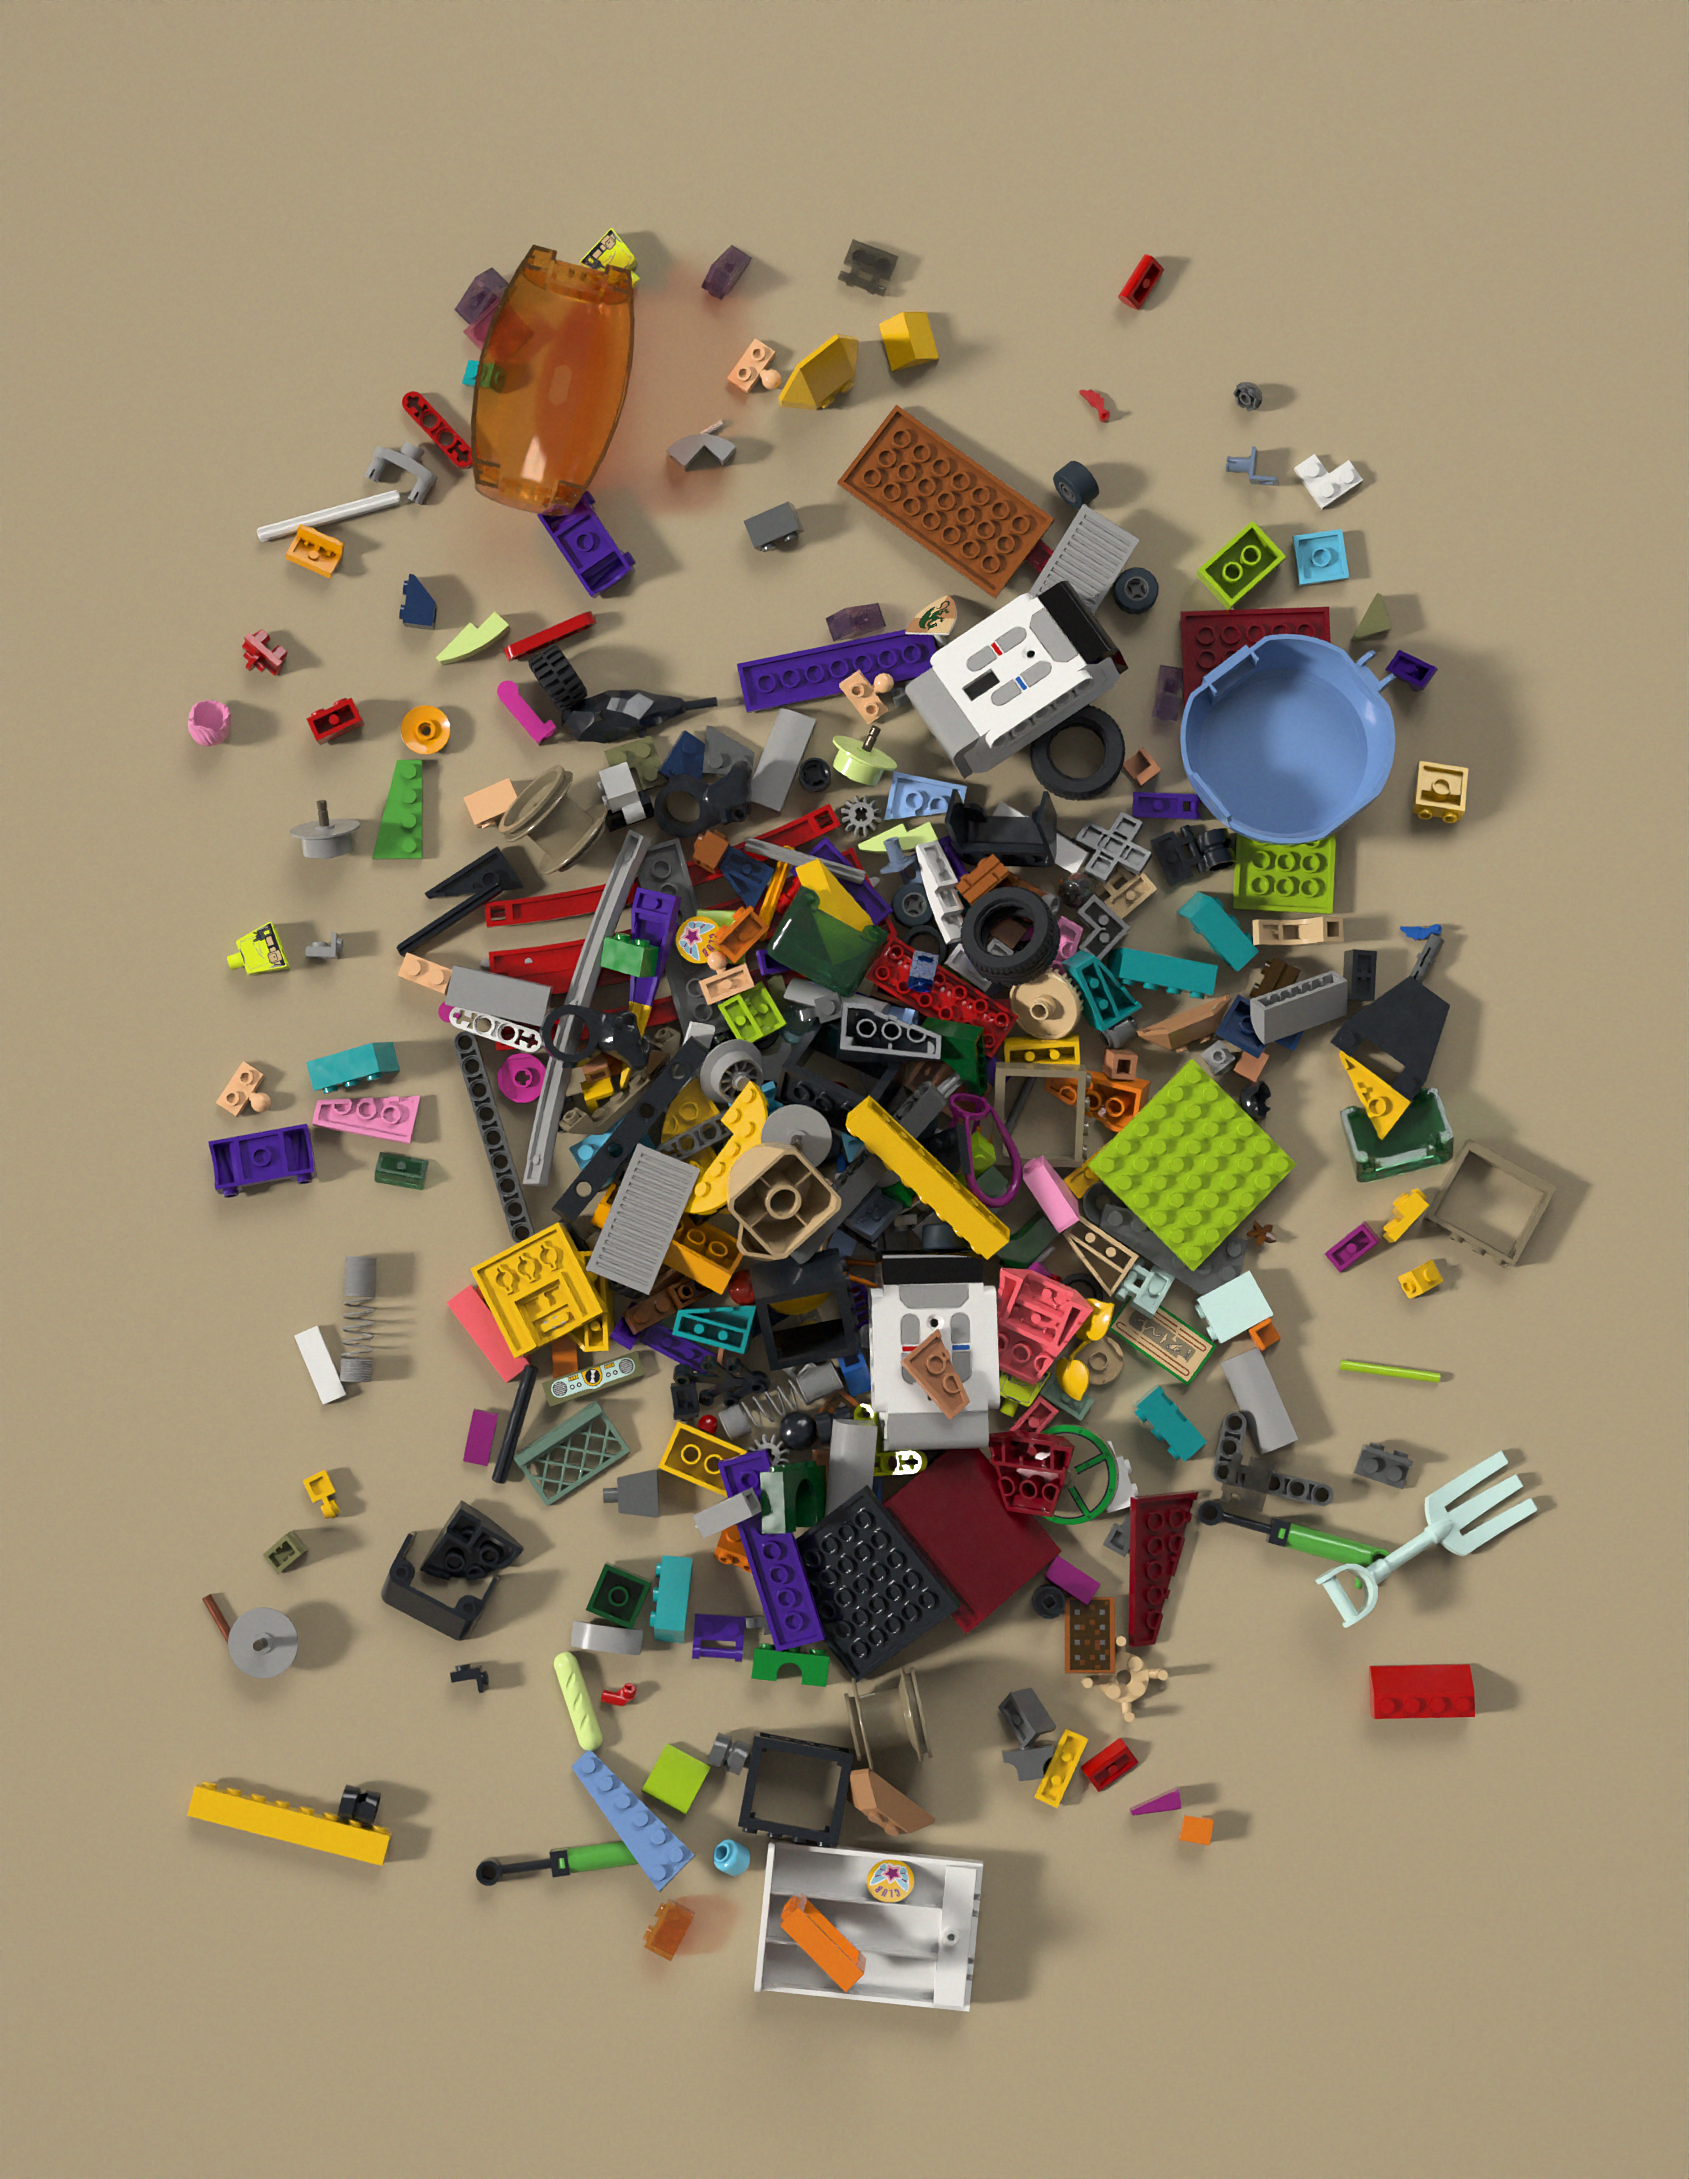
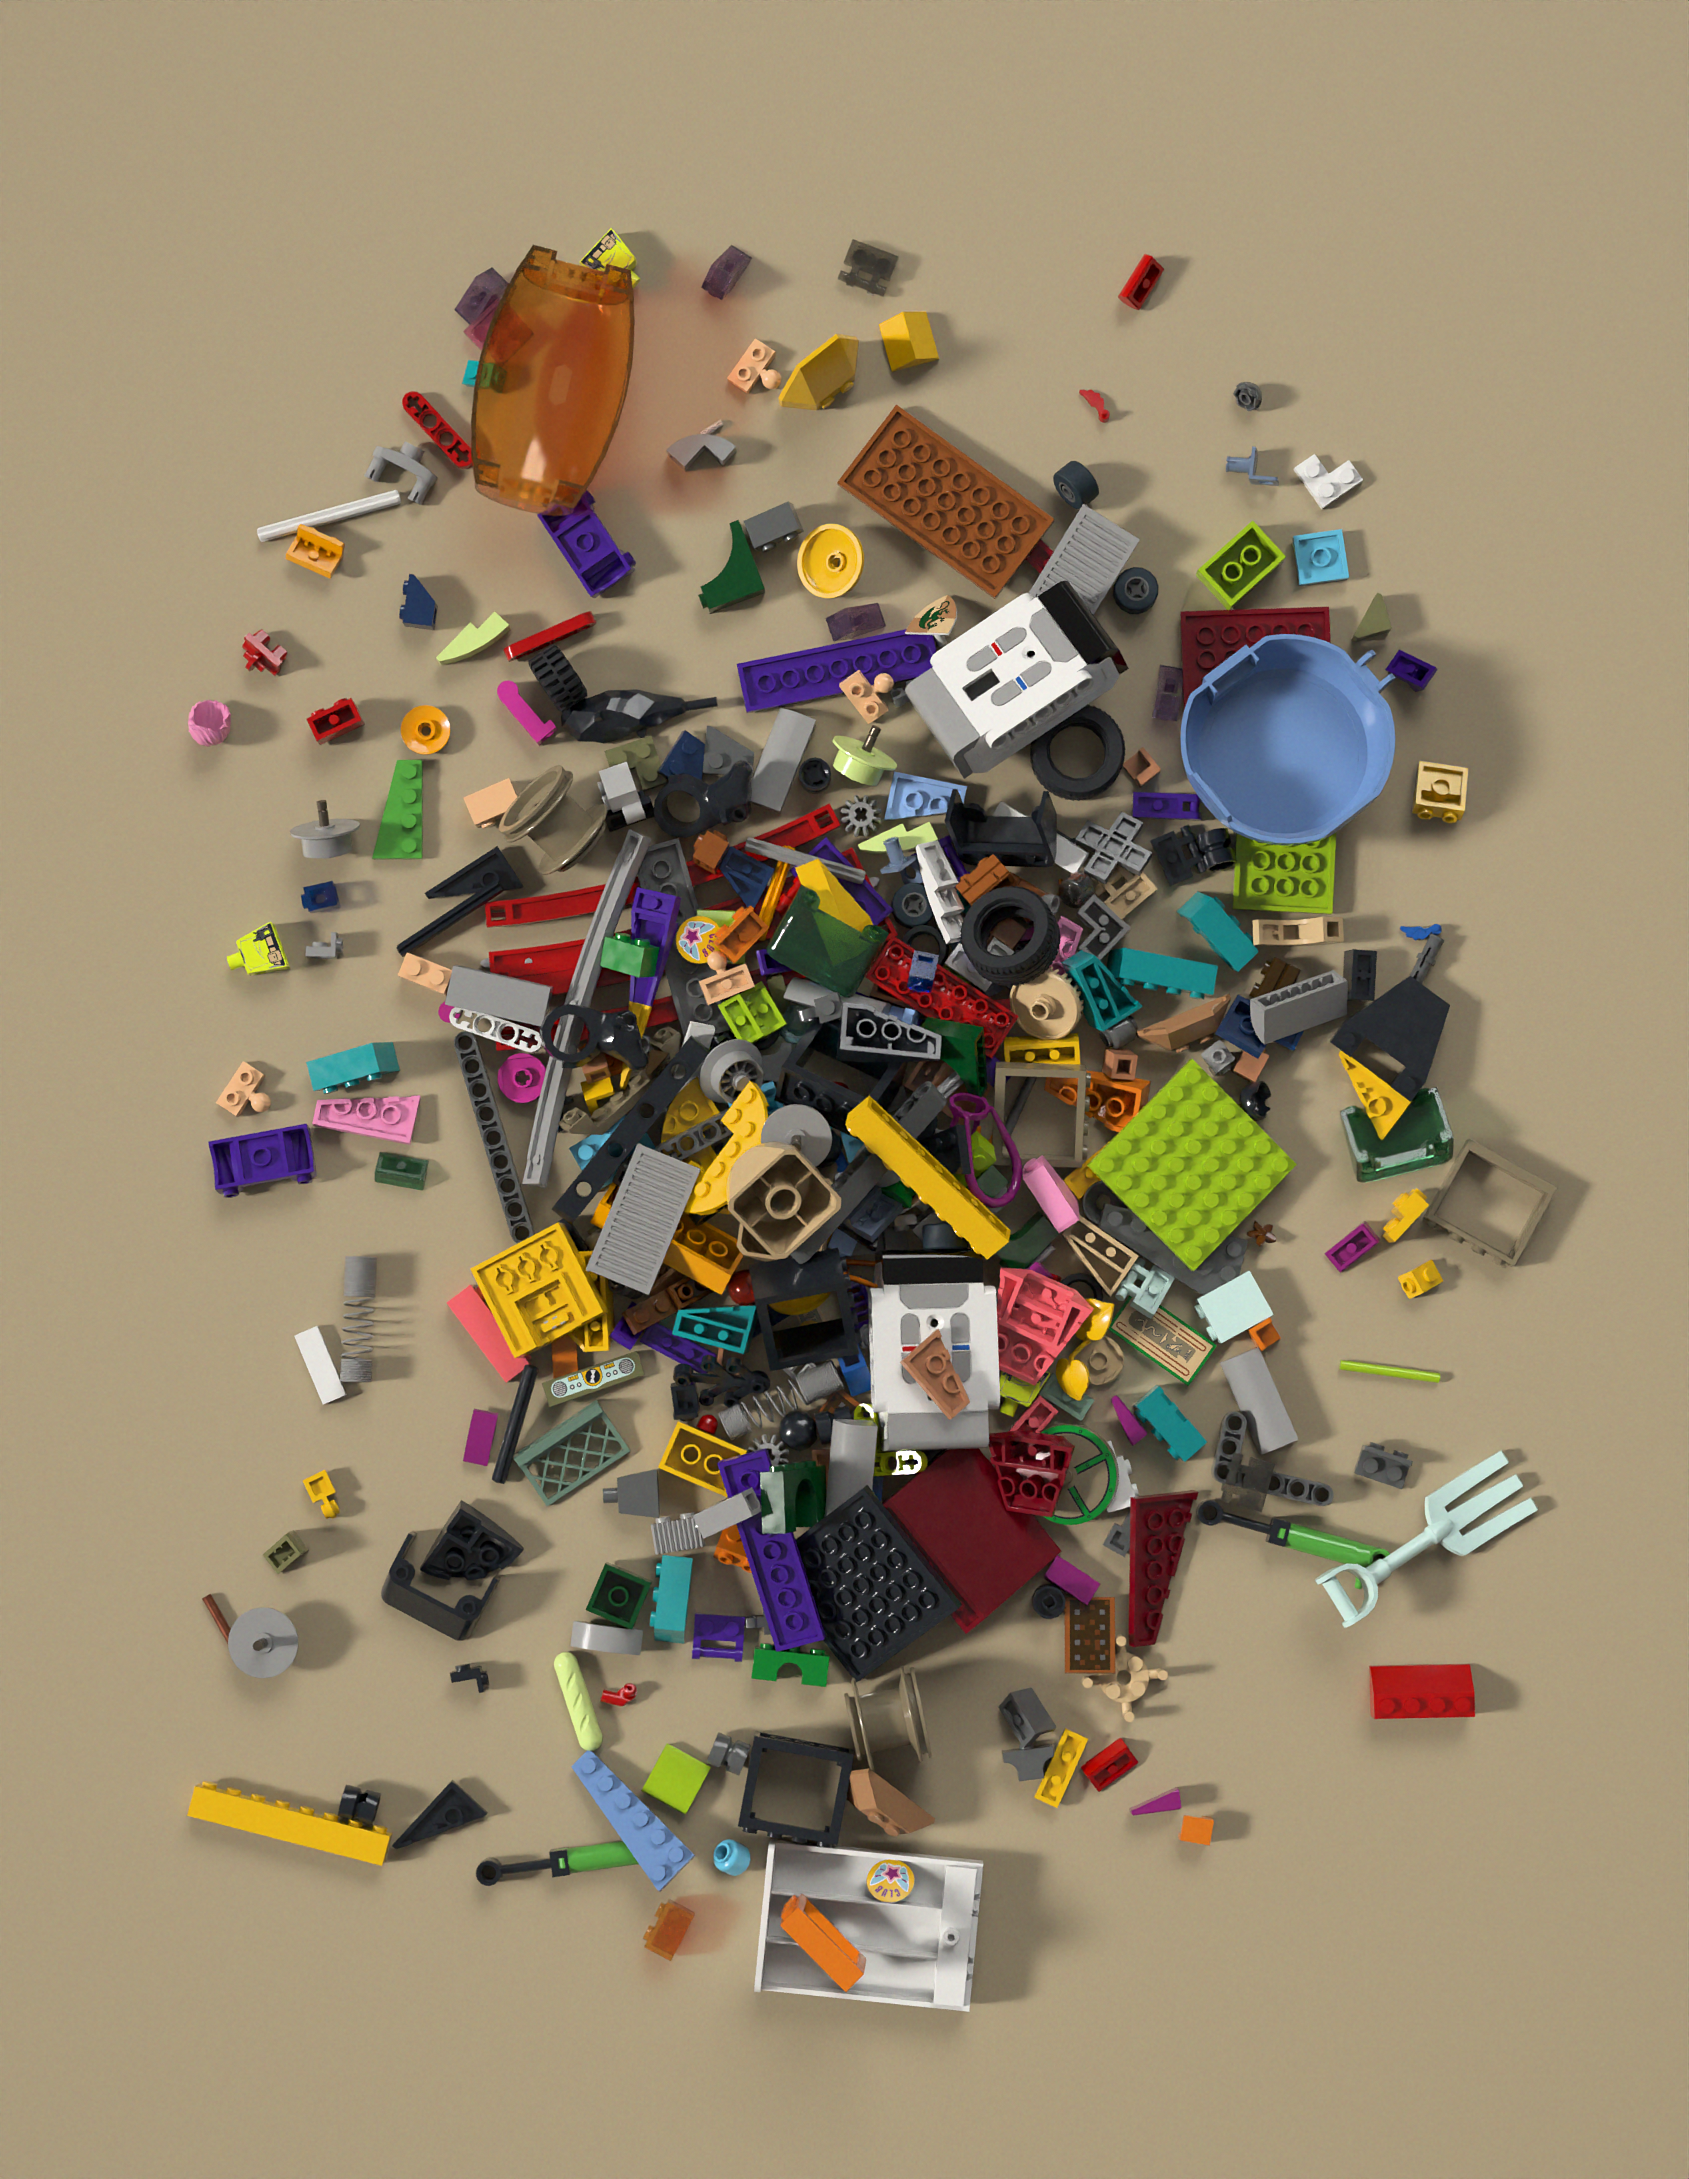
none -> clear blue brick [301,881,341,913]
none -> black wing [392,1780,488,1849]
none -> light grey brick [651,1512,706,1554]
none -> dark green arch [698,520,765,614]
none -> yellow dish [797,524,864,599]
none -> magenta slope [1111,1395,1148,1446]

